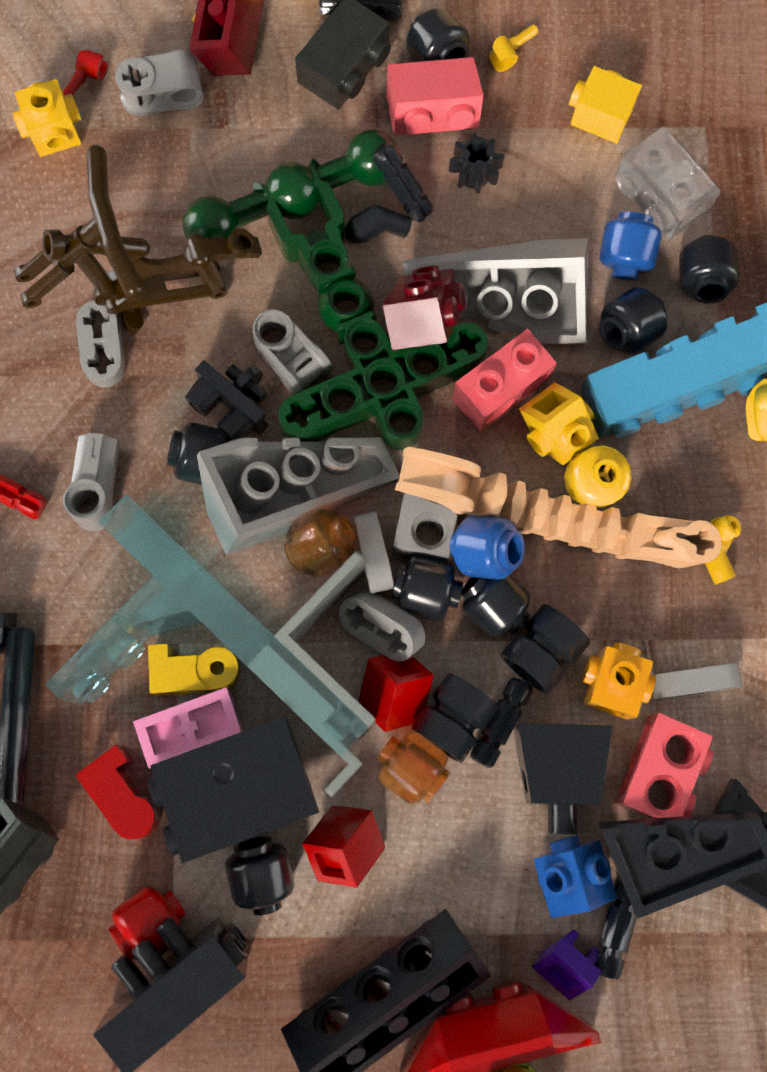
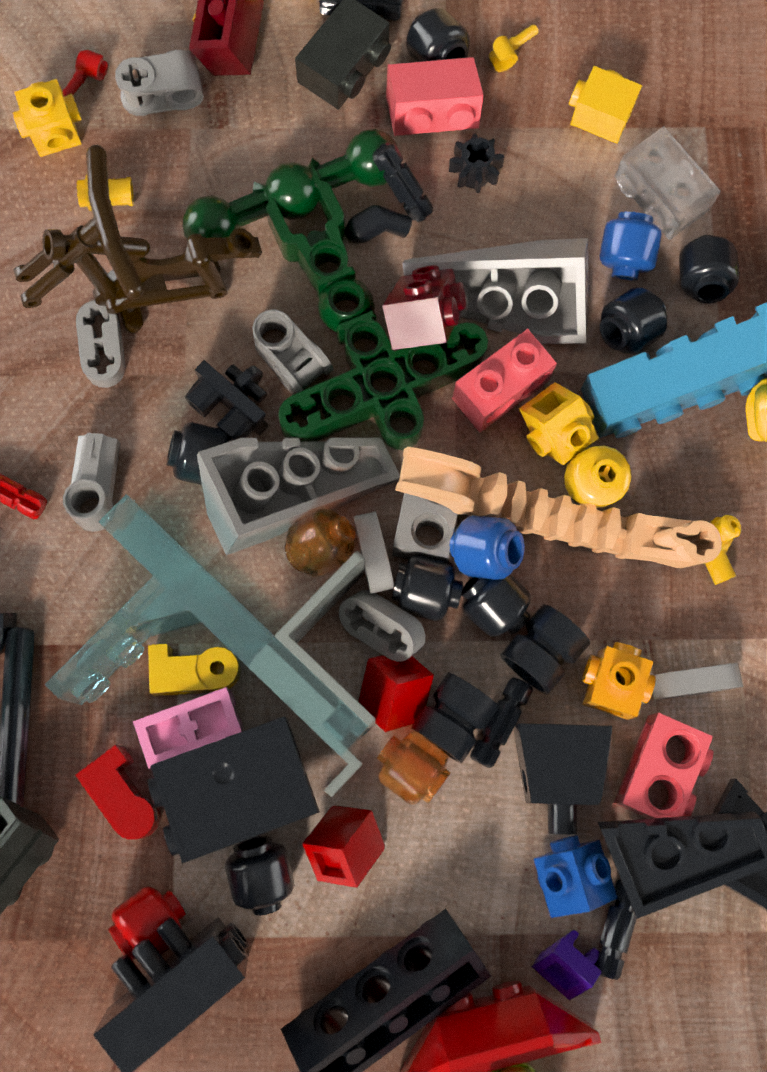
none -> yellow pin [77,175,134,211]

